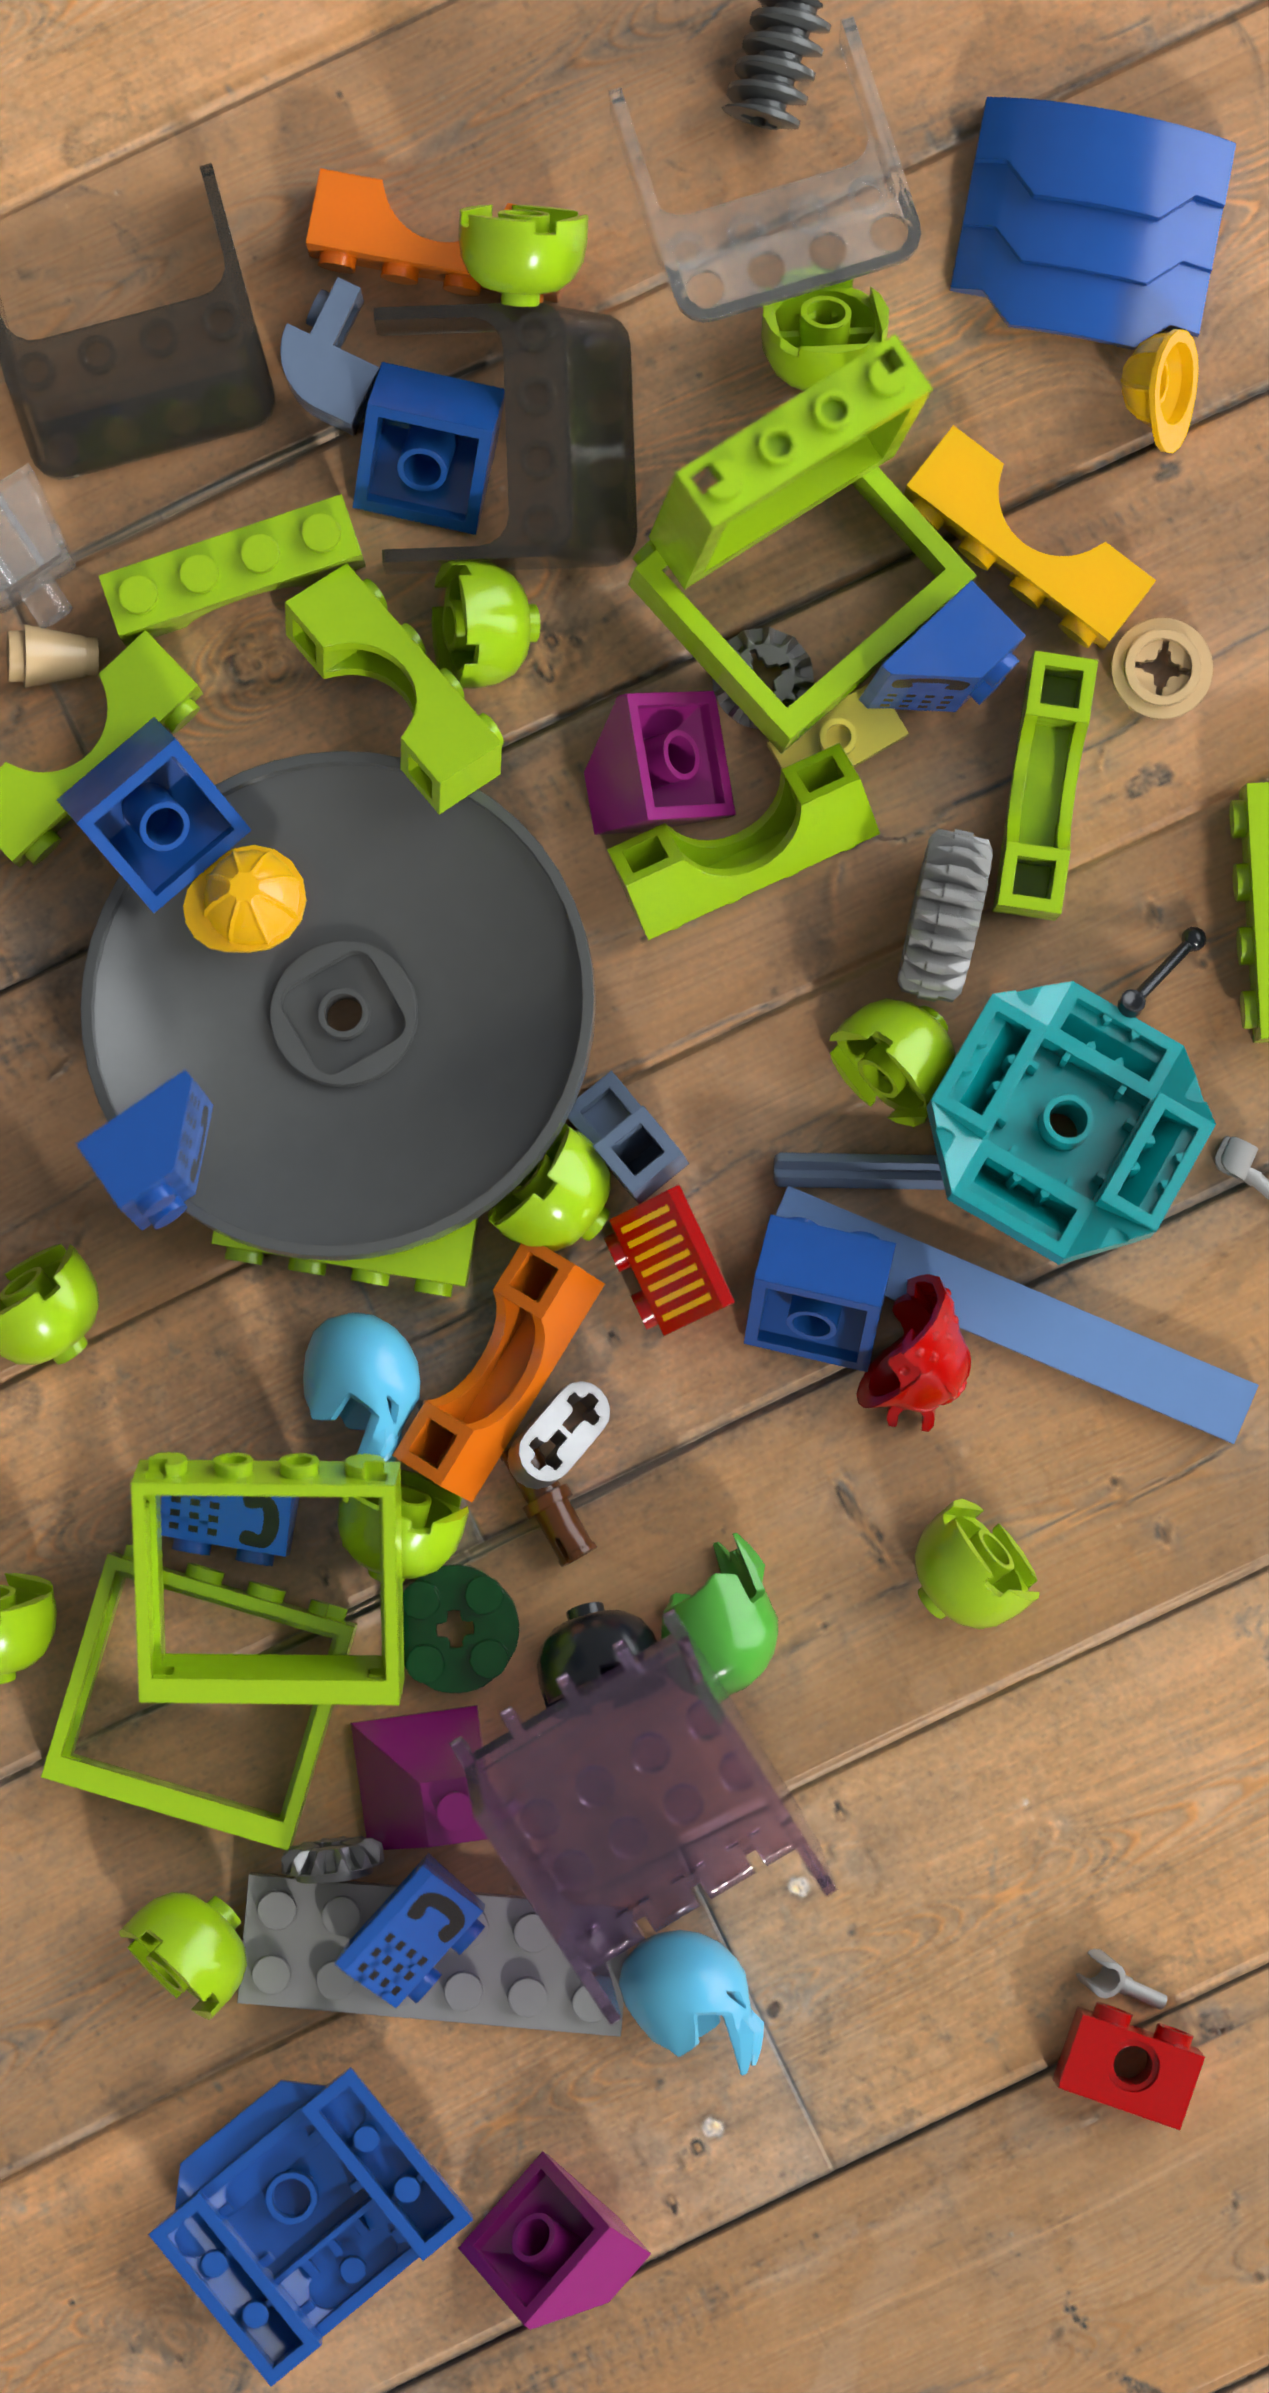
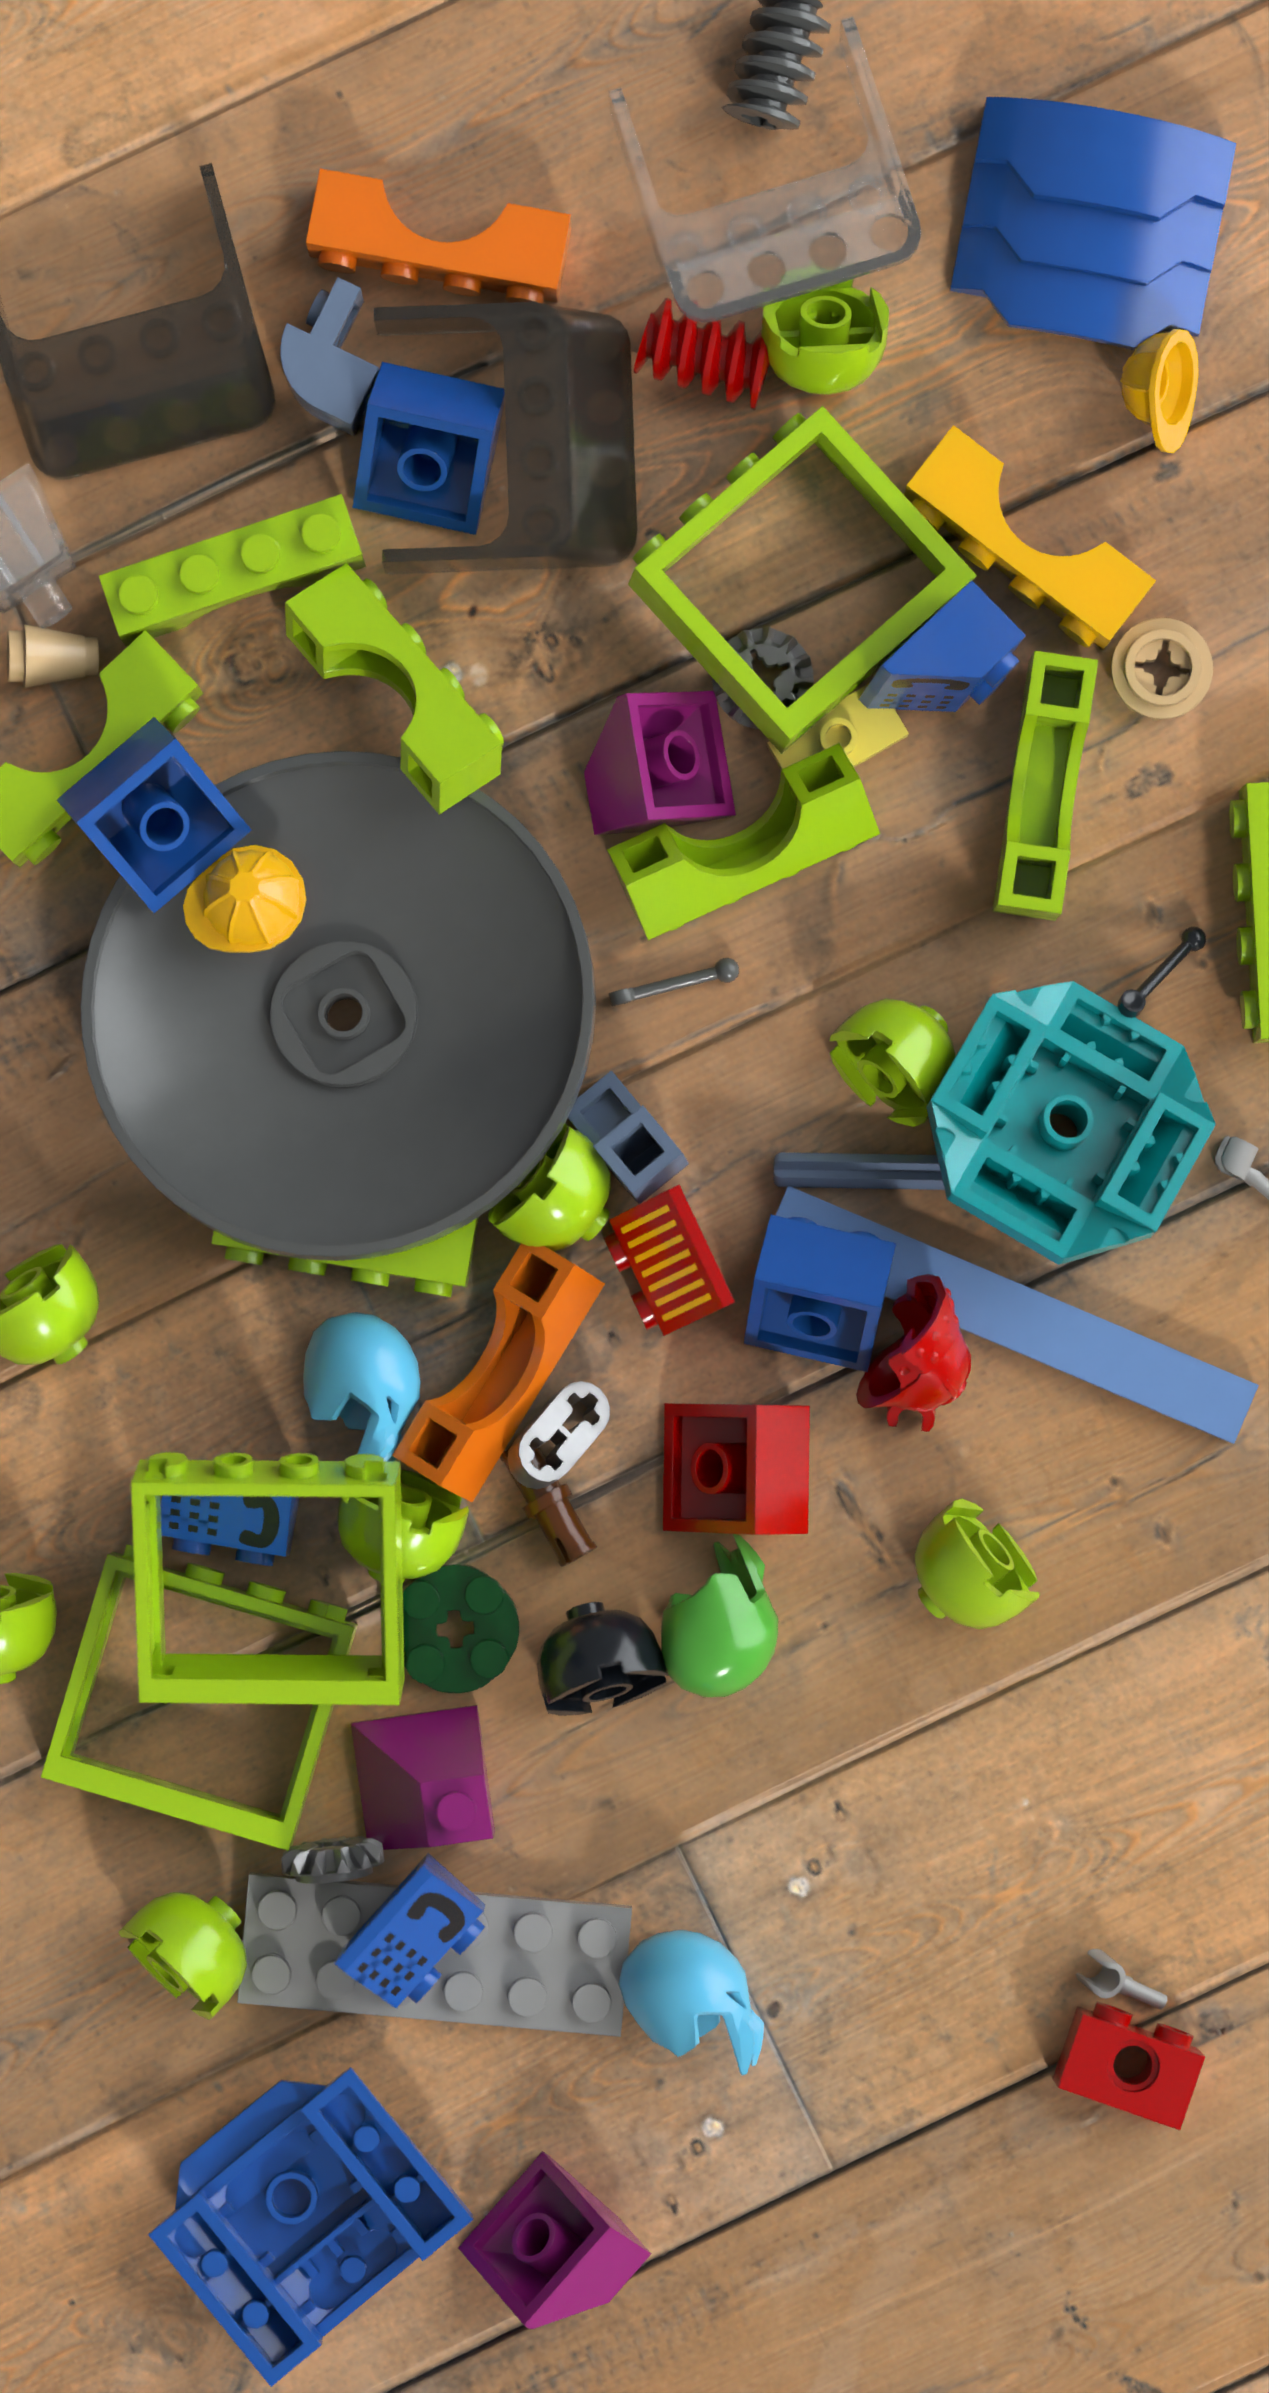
blue slope [76,1069,213,1231] -> none
lime cylinder [431,561,541,689] -> none
clear purple windscreen [449,1608,837,2025] -> none
lime cylinder [458,205,588,307] -> none
lime window [649,334,933,590] -> none
light grey gear [898,829,993,1002] -> none
none -> dark grey hinge [609,958,739,1006]
none -> red piece [633,298,770,410]
none -> red slope [663,1403,810,1535]

